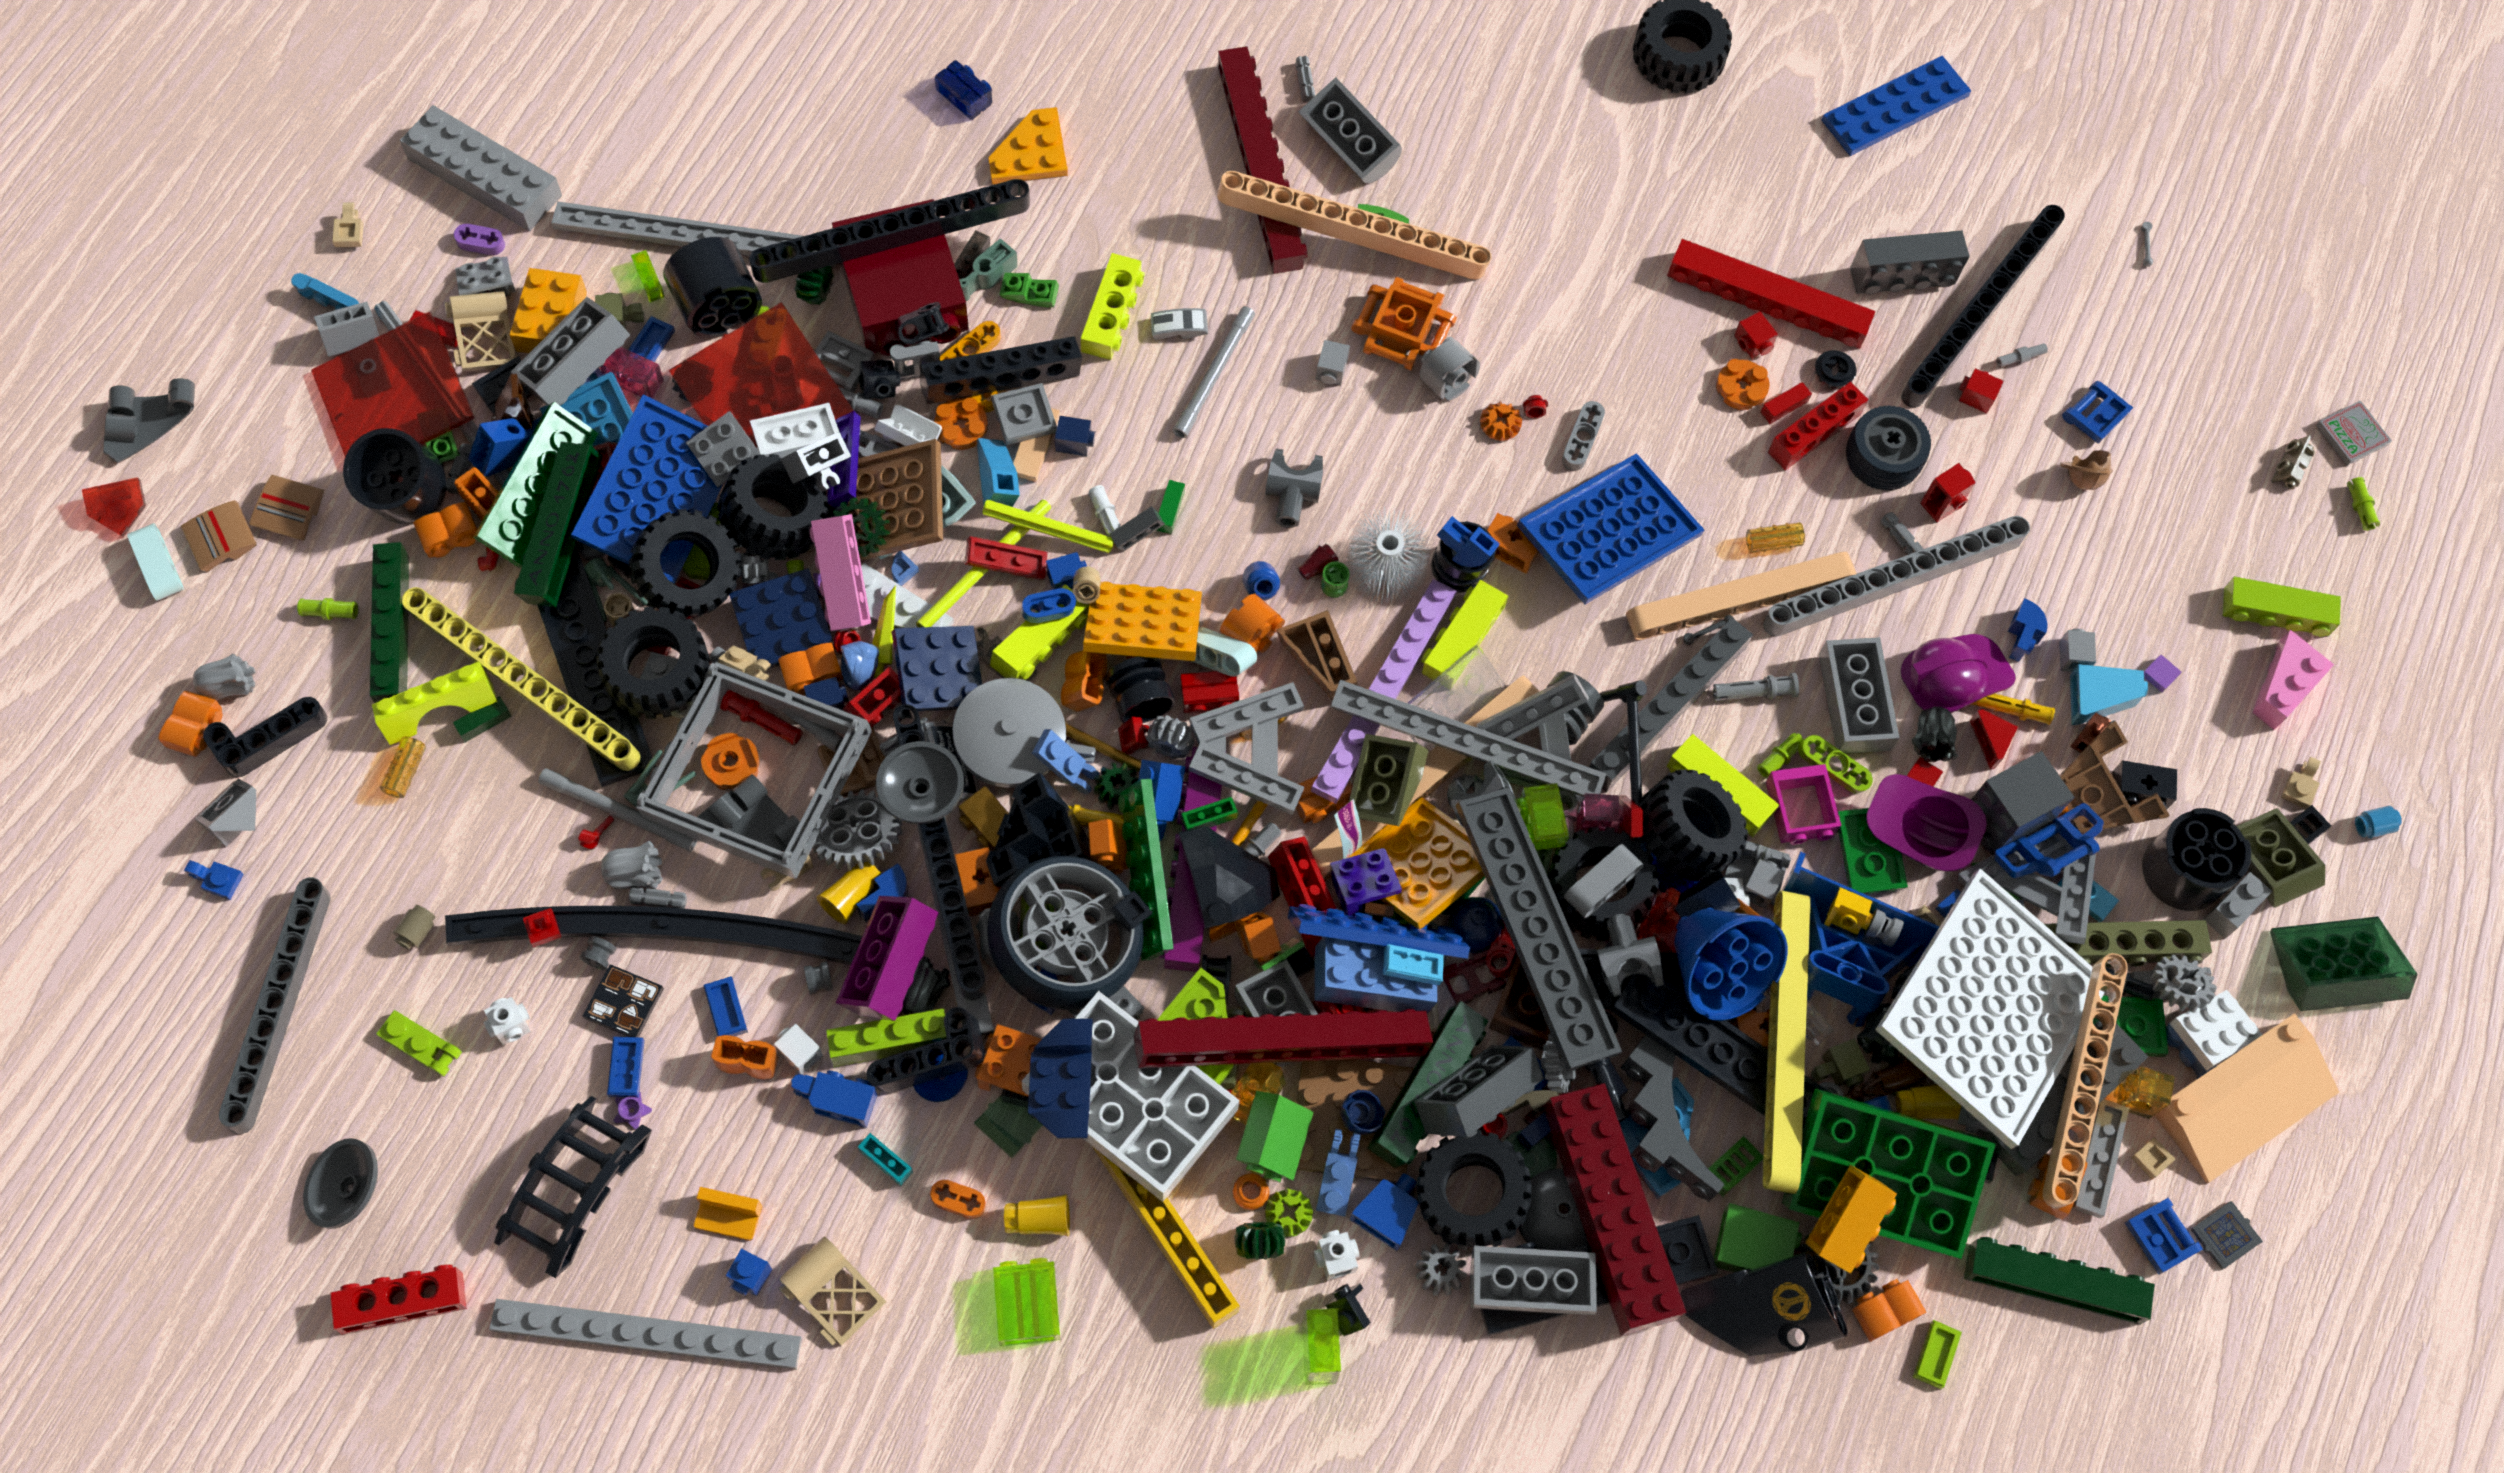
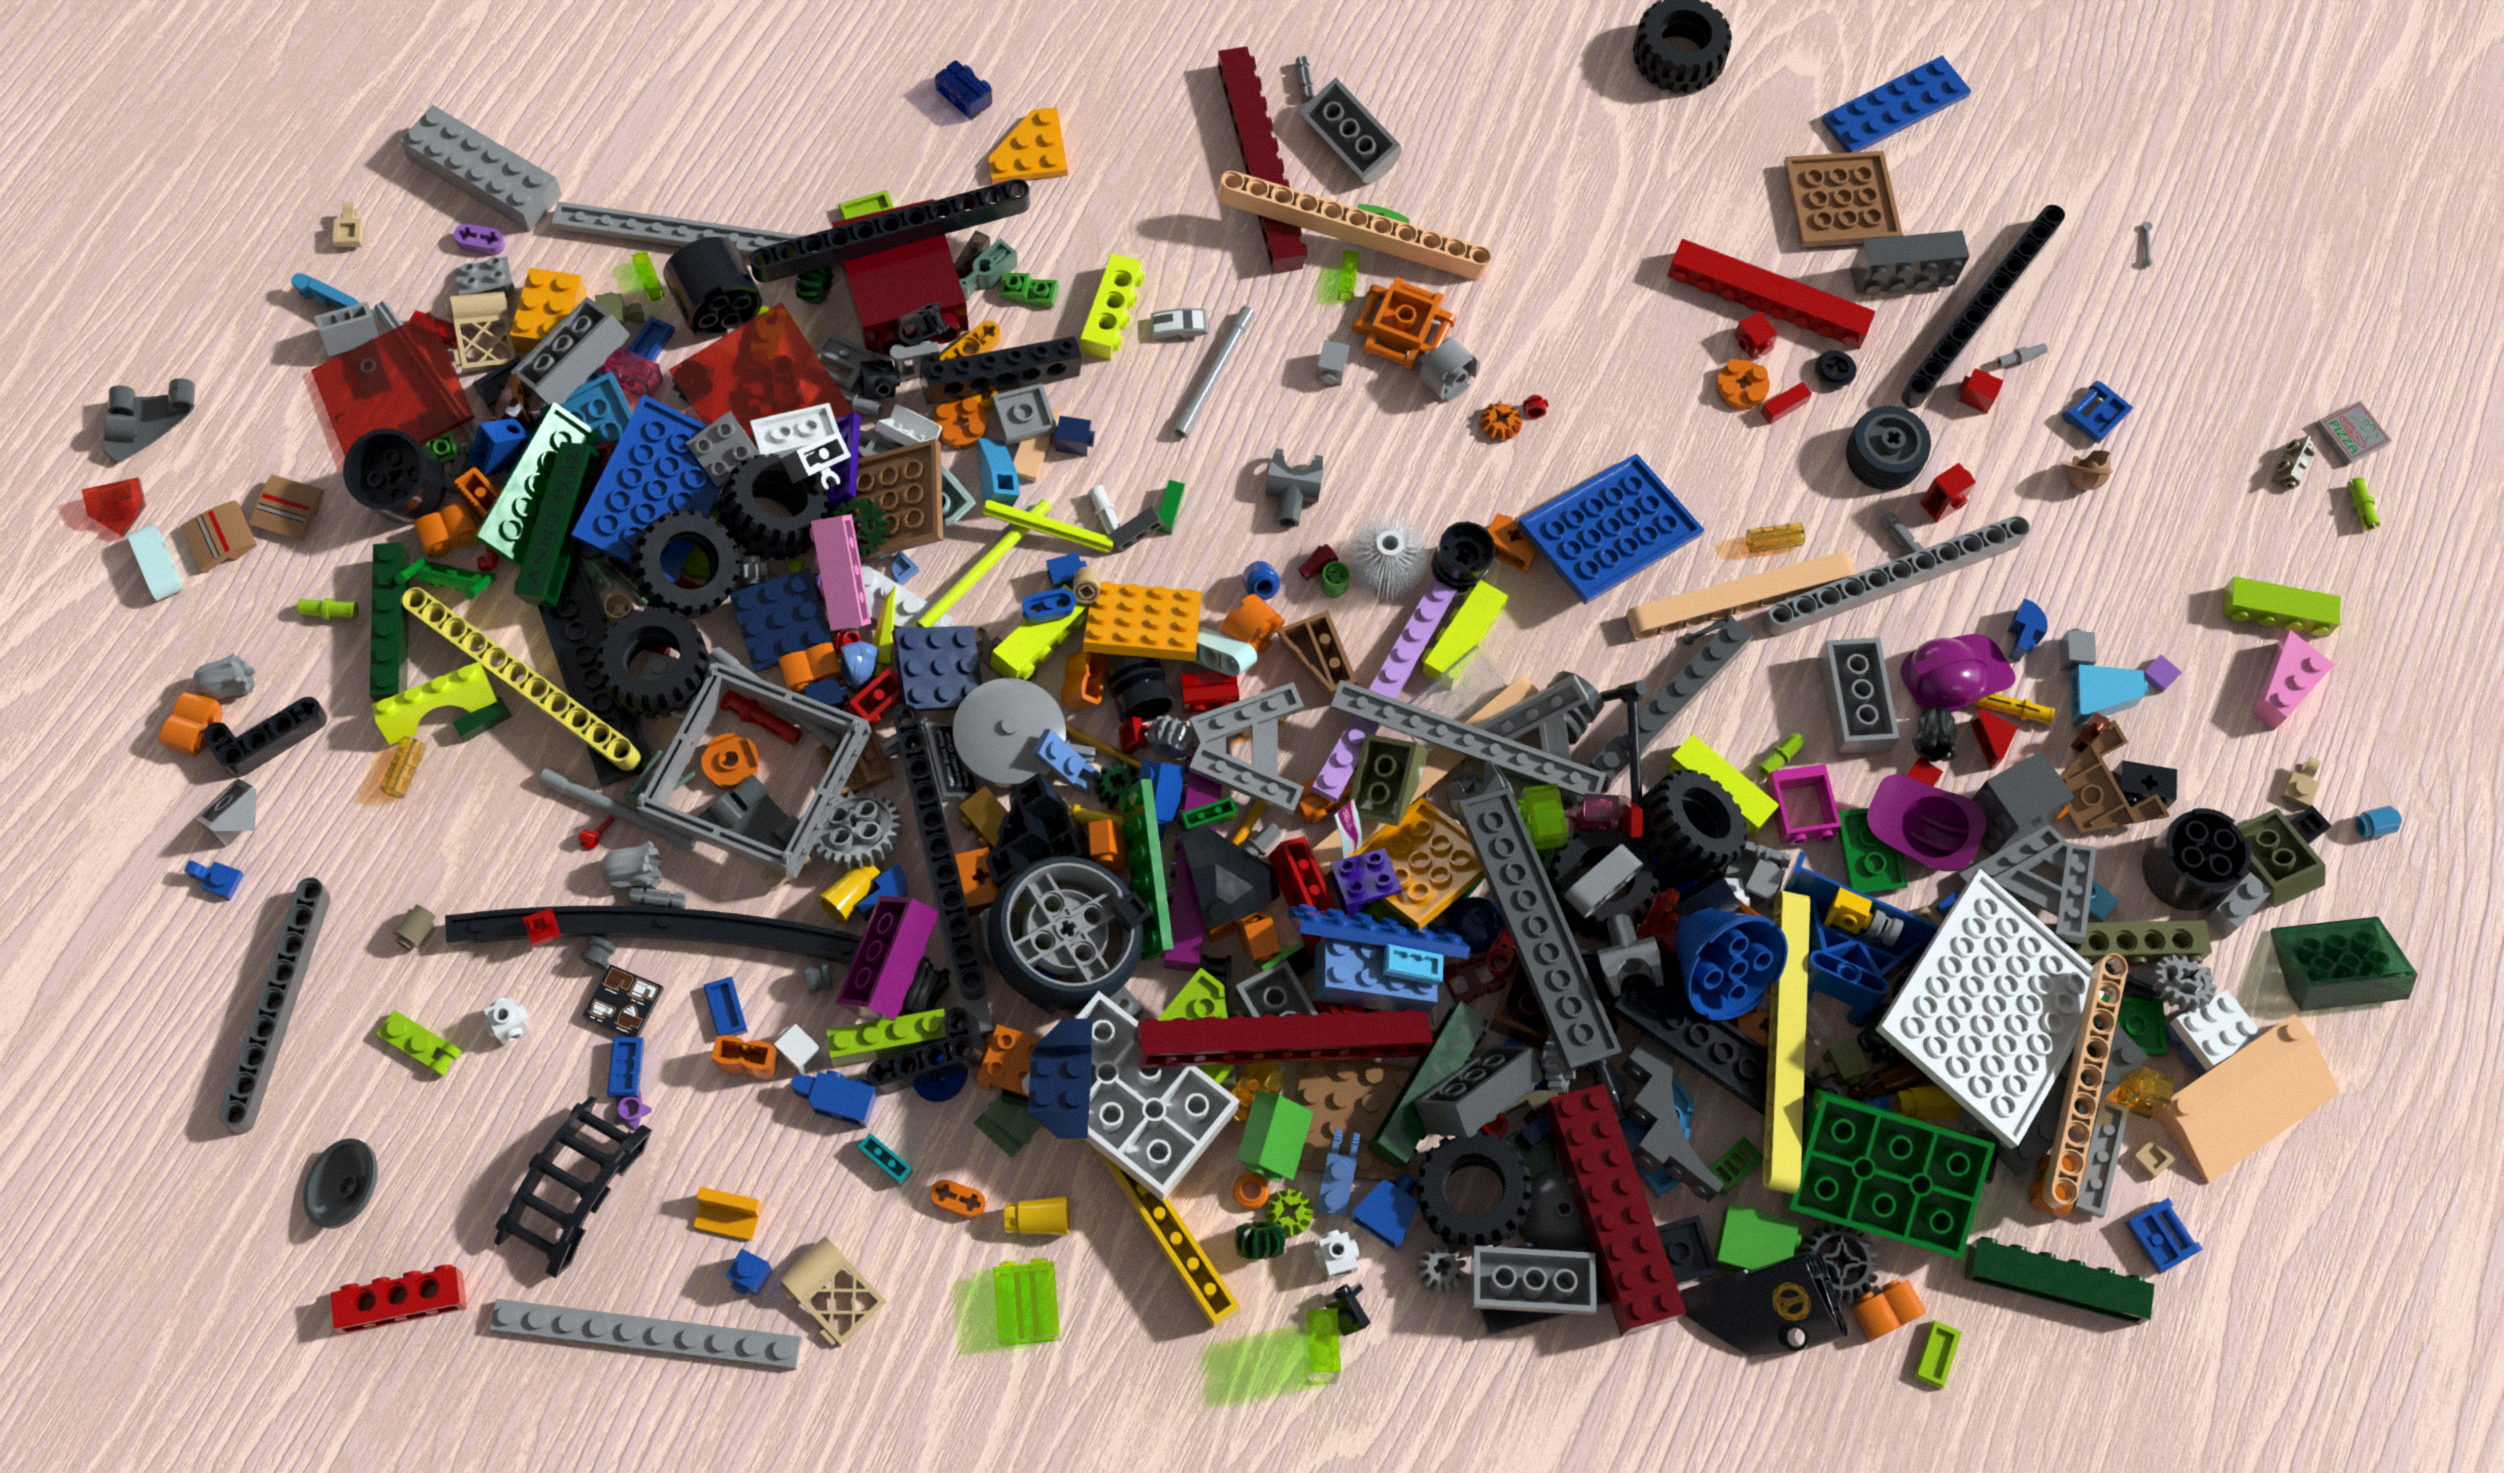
tan plate [718,645,771,681] -> none
dark grey dish [876,741,964,824] -> none
red tile [964,536,1048,580] -> none
dark blue hair [1340,1089,1386,1135] -> none
reddish brown tile [1363,902,1394,918] -> none
blue brick [1437,516,1500,567] -> none
light grey beam [1562,401,1605,471] -> none
light grey pin [1713,672,1799,702] -> none
red brick [1767,381,1869,471] -> none
lime beam [1798,735,1873,794] -> none
light orange brick [1805,1165,1897,1273] -> none
blue bar [1994,803,2104,878] -> none
piece [2191,1201,2263,1270] -> none
none -> green plate [394,557,497,600]
none -> lime tile [838,190,894,220]
none -> clear neon green piece [1337,250,1360,302]
none -> medium nougat plate [1783,151,1903,247]

